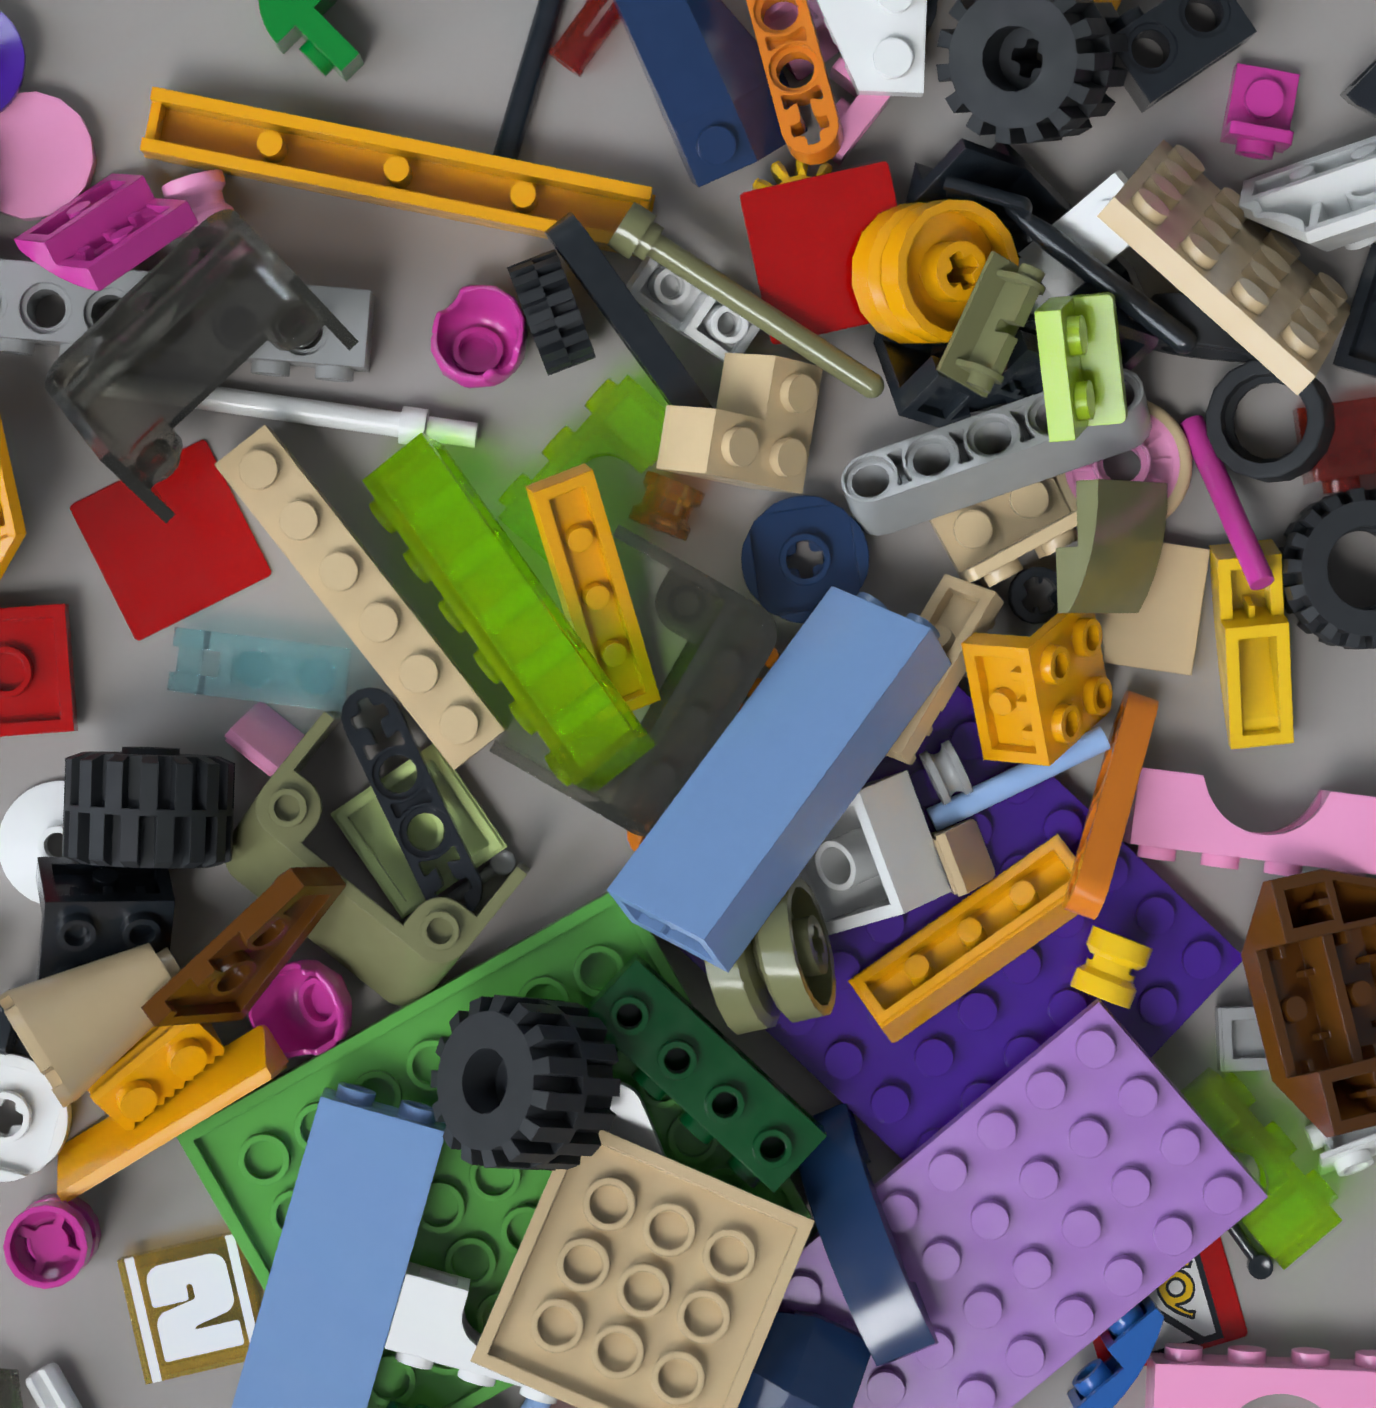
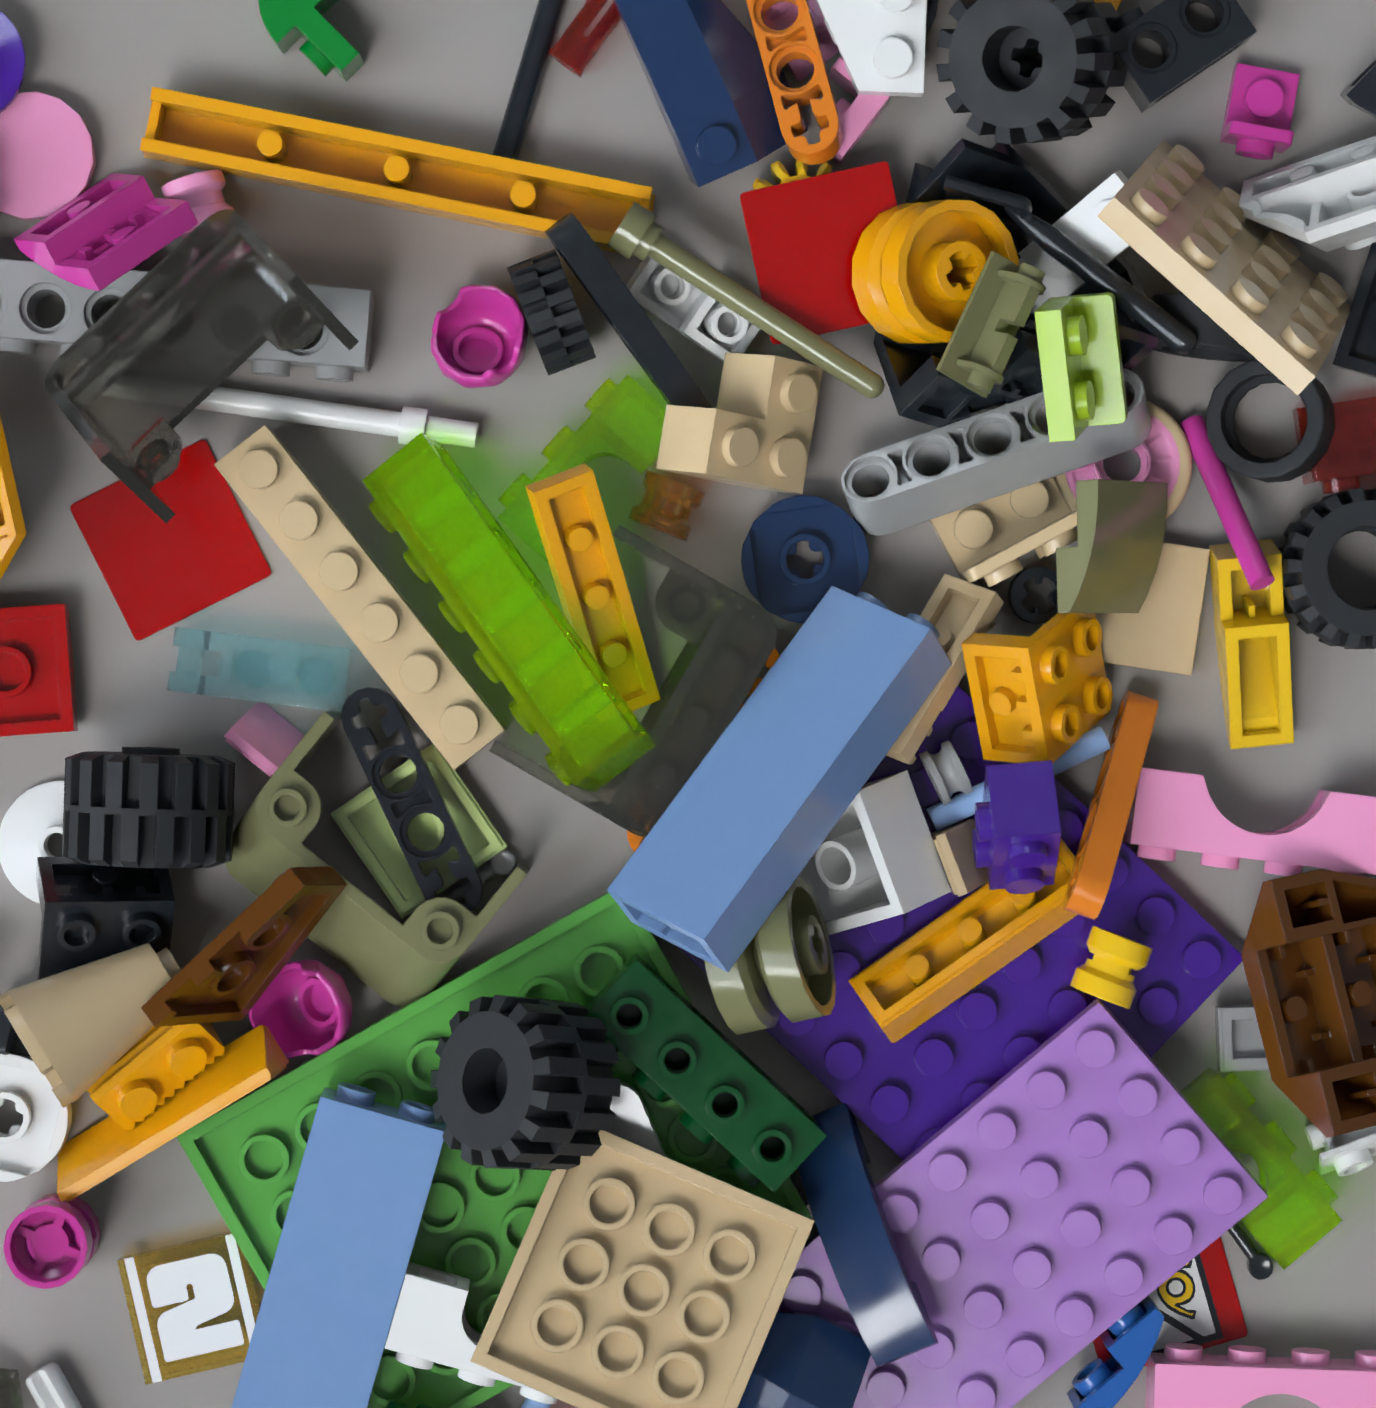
none -> dark purple brick [972,760,1062,894]

